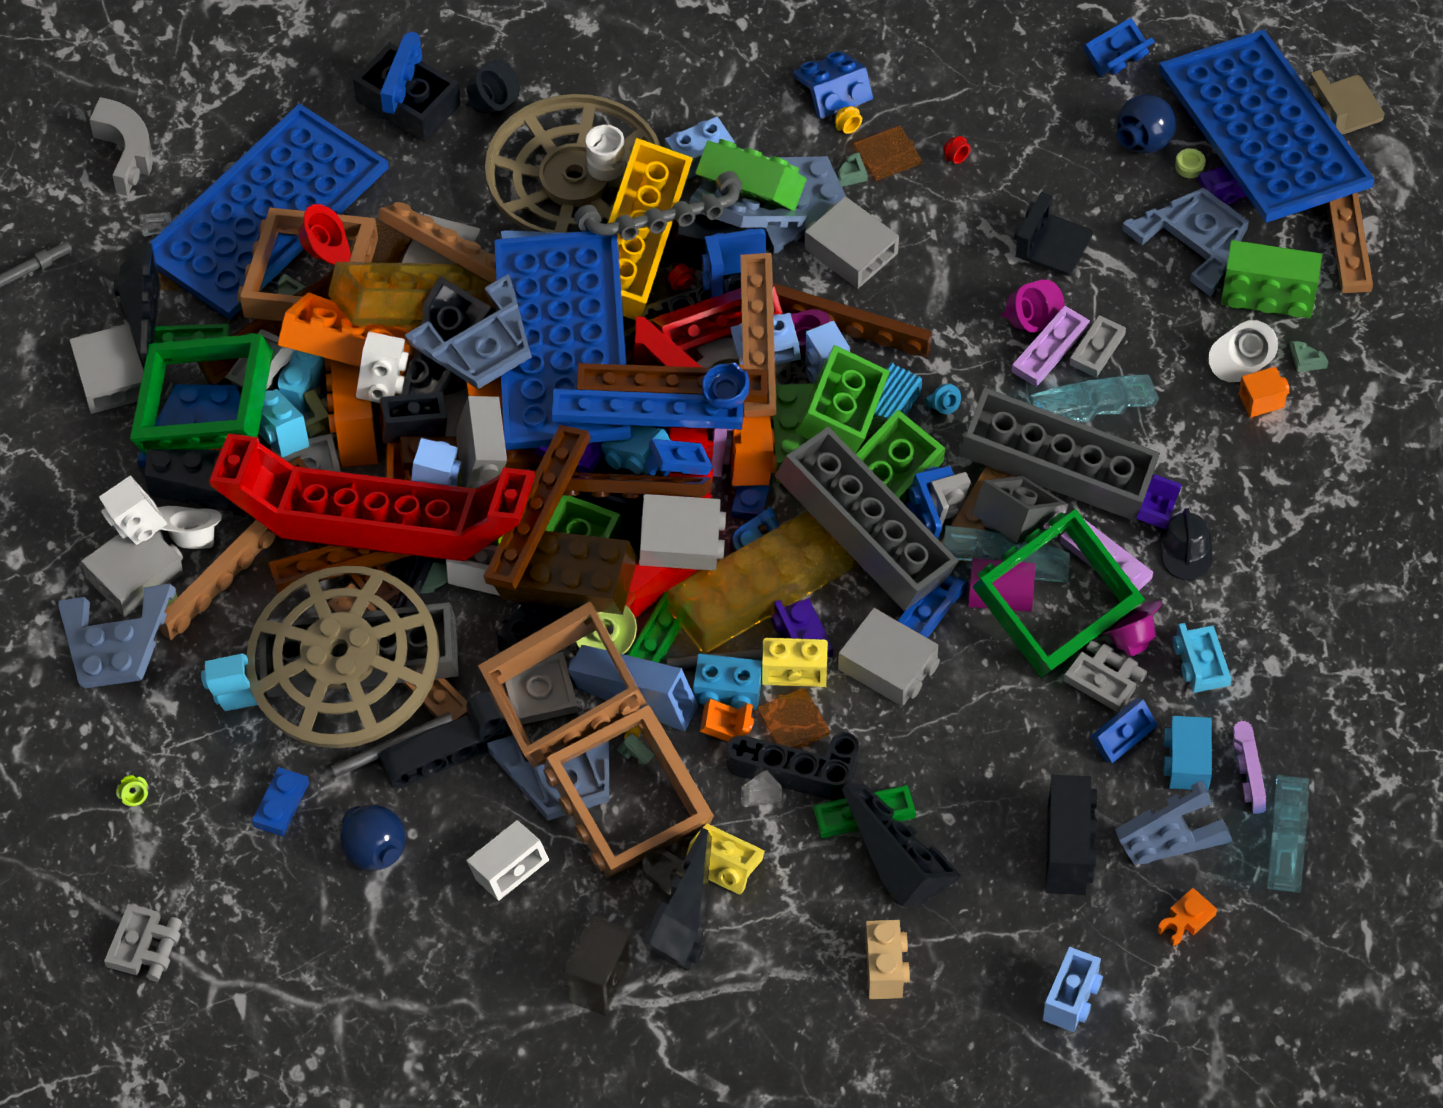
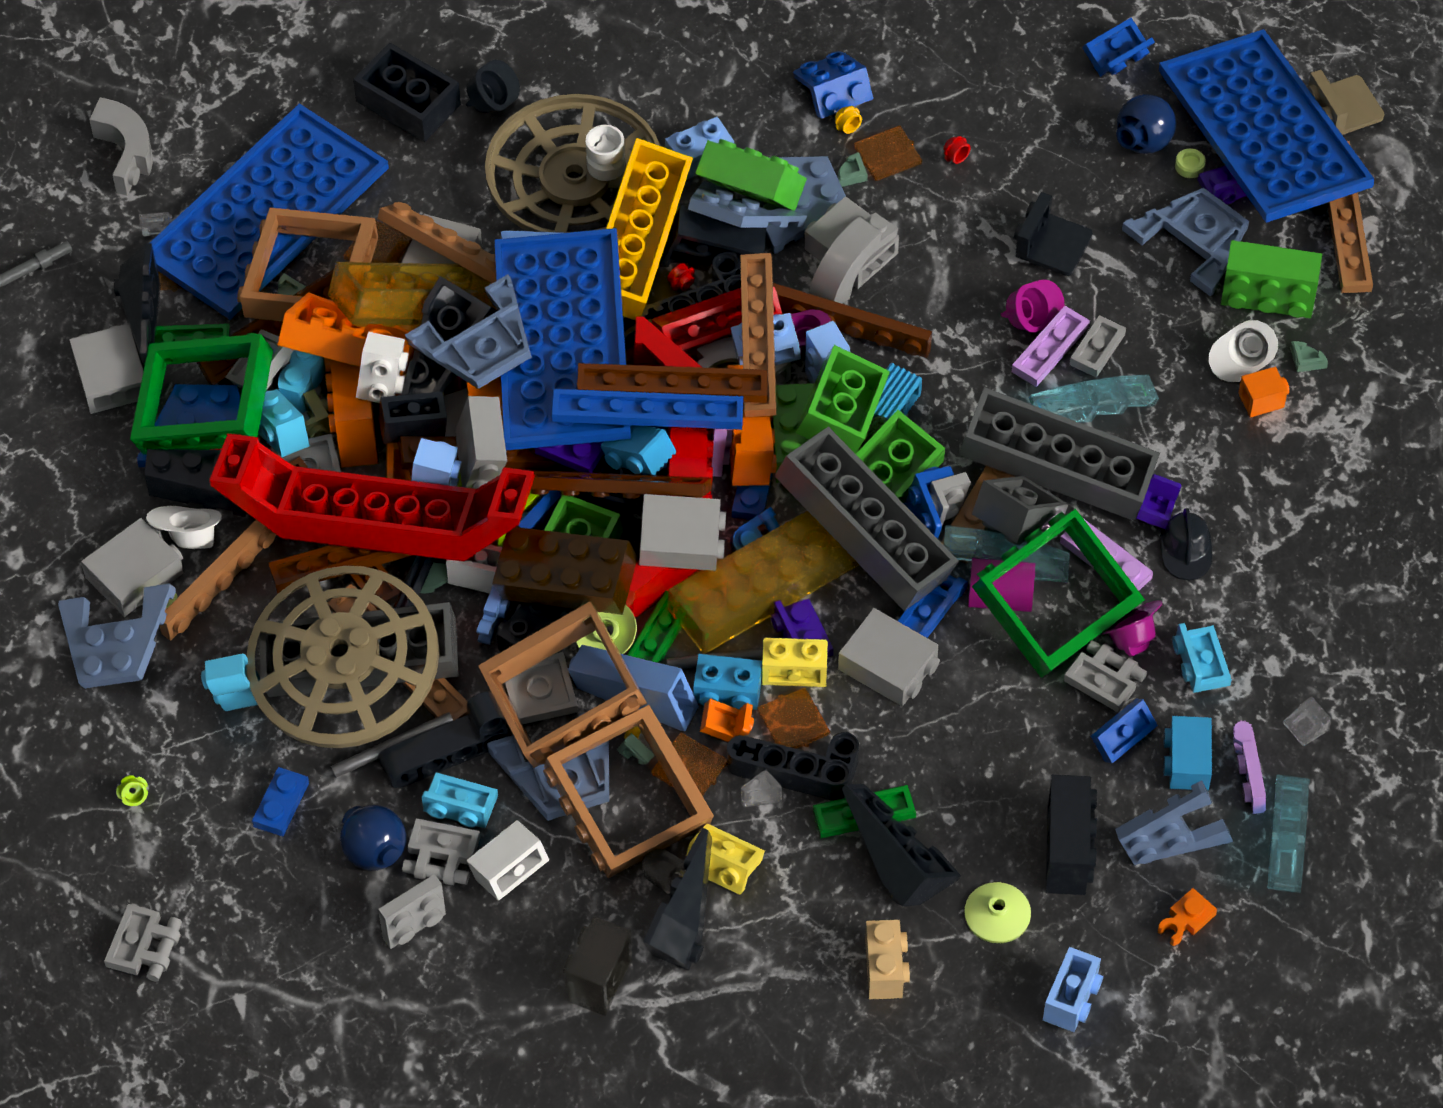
white brick [99,475,168,545] -> none
red piece [298,204,351,265] -> none
blue plate [380,32,422,114] -> none
reddish brown plate [483,425,591,590] -> none
dark grey bar [574,171,742,241] -> none
blue plate [645,439,713,476] -> none
blue bracket [701,229,766,298] -> none
blue hair [702,362,750,409] -> none
dark azure plate [924,383,961,414] -> none
none -> light grey plate [378,874,446,949]
none -> light grey plate [402,818,480,885]
none -> medium azure bracket [422,772,498,828]
none -> medium blue plate [476,586,510,645]
none -> clear orange piece [651,733,727,796]
none -> light grey arch [809,213,898,304]
none -> yellowish green dish [964,882,1031,943]
none -> clear slope [1283,697,1331,746]

